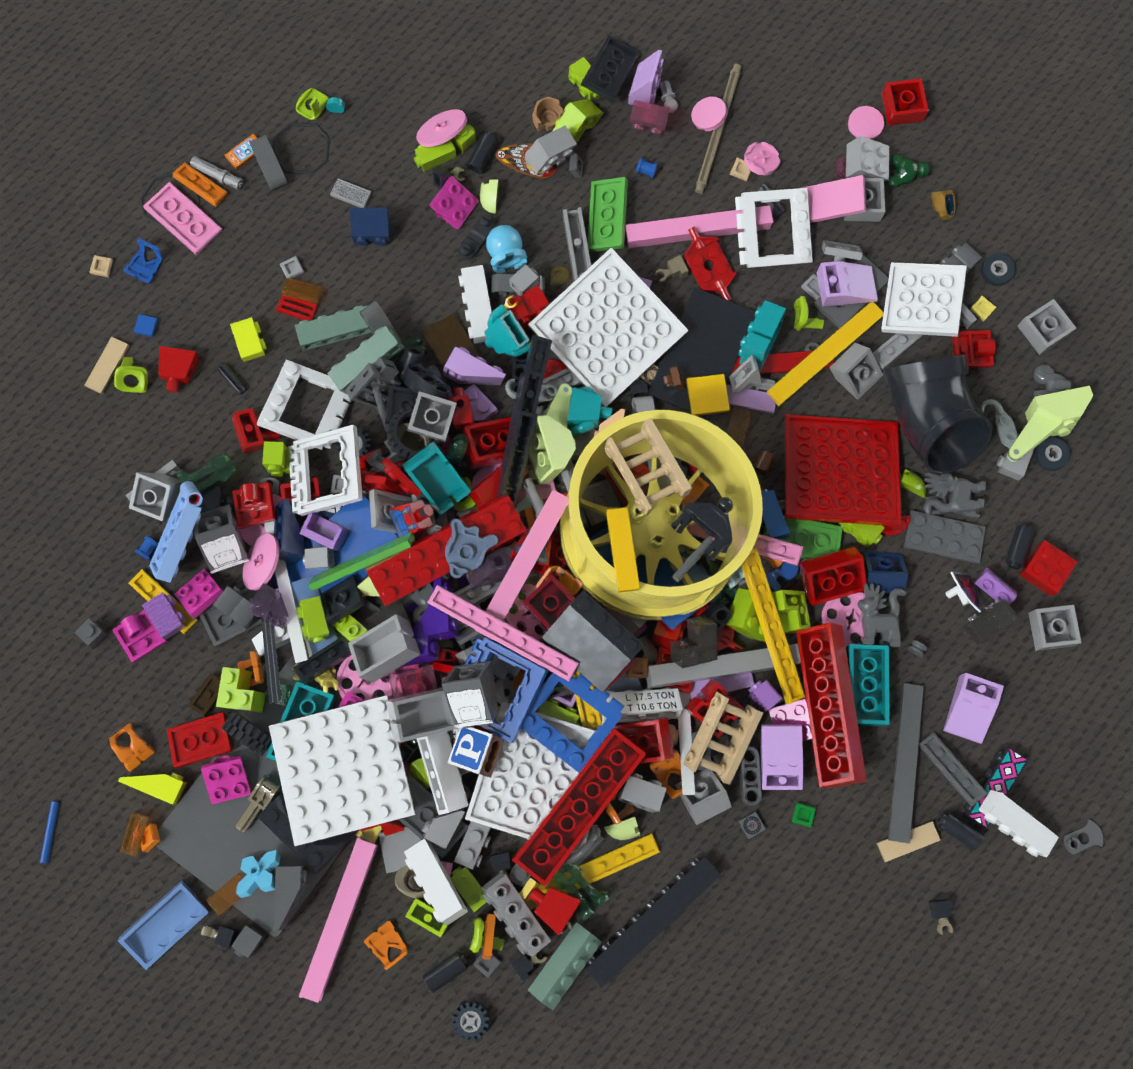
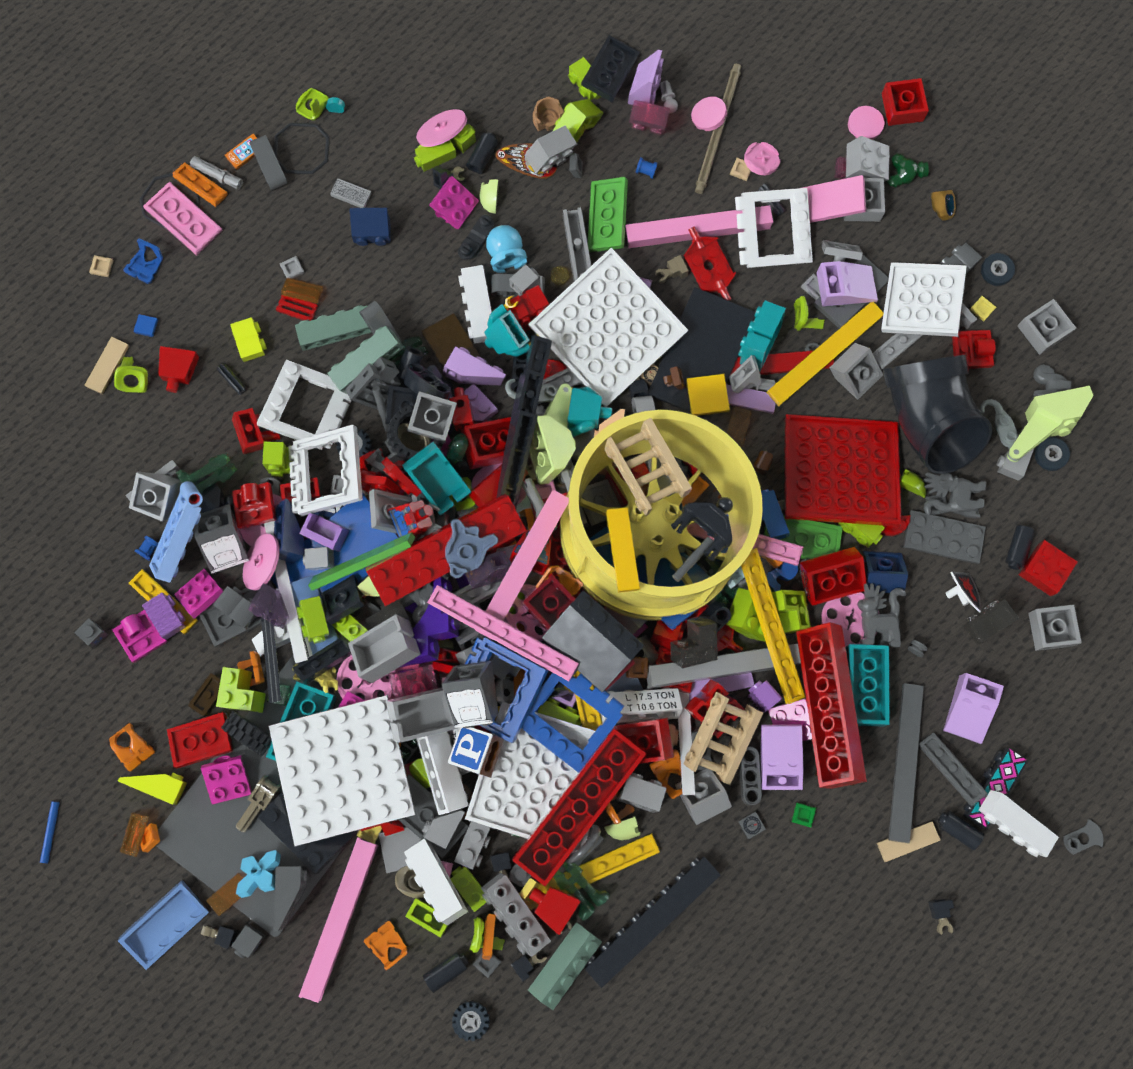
medium lavender bracket [975,568,1017,608] -> none

